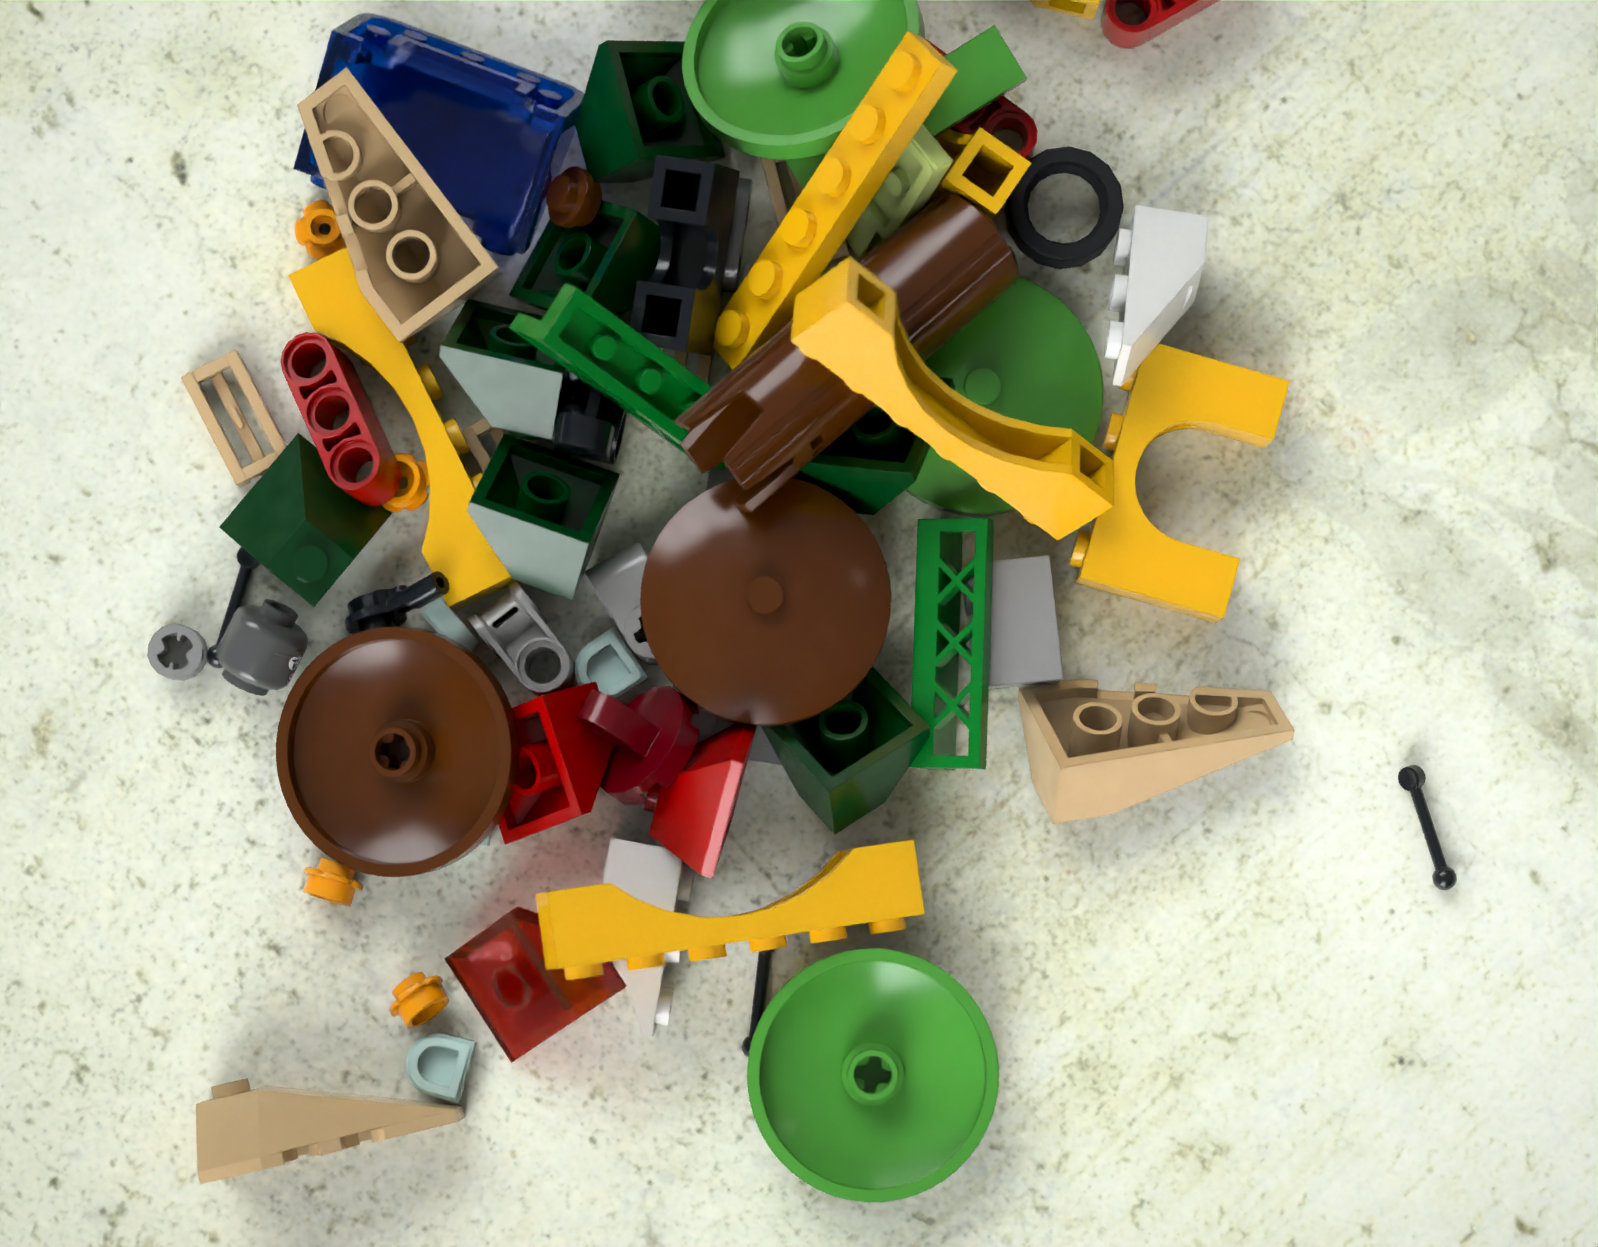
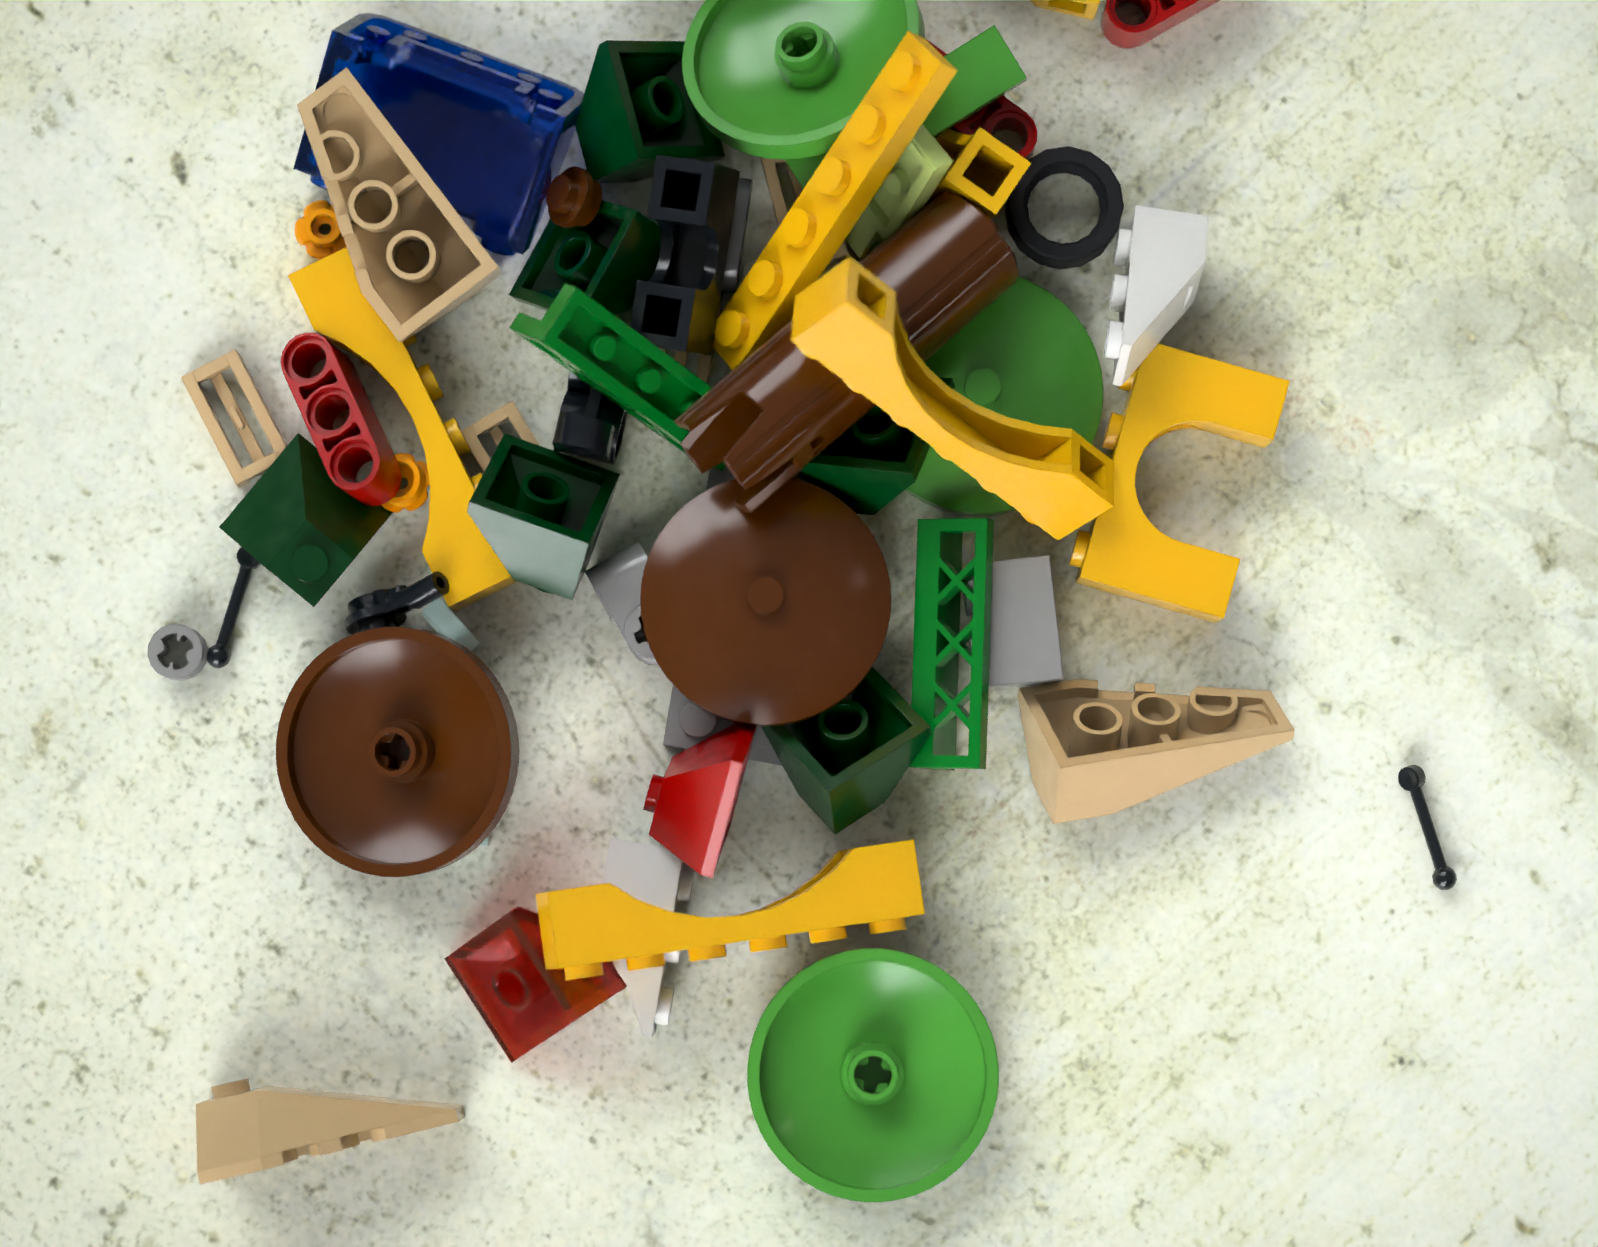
dark grey head [216,599,308,696] -> none
light orange plate [303,858,363,907] -> none
light orange plate [389,972,449,1028] -> none
light aqua tile [405,1032,477,1103] -> none
slope [439,299,570,440] -> none
light grey piece [467,580,575,696] -> none
red slope [498,681,613,845] -> none
light aqua tile [575,627,649,699] -> none
dark red tile [575,686,700,805] -> none
black hinge [742,949,775,1057] -> none

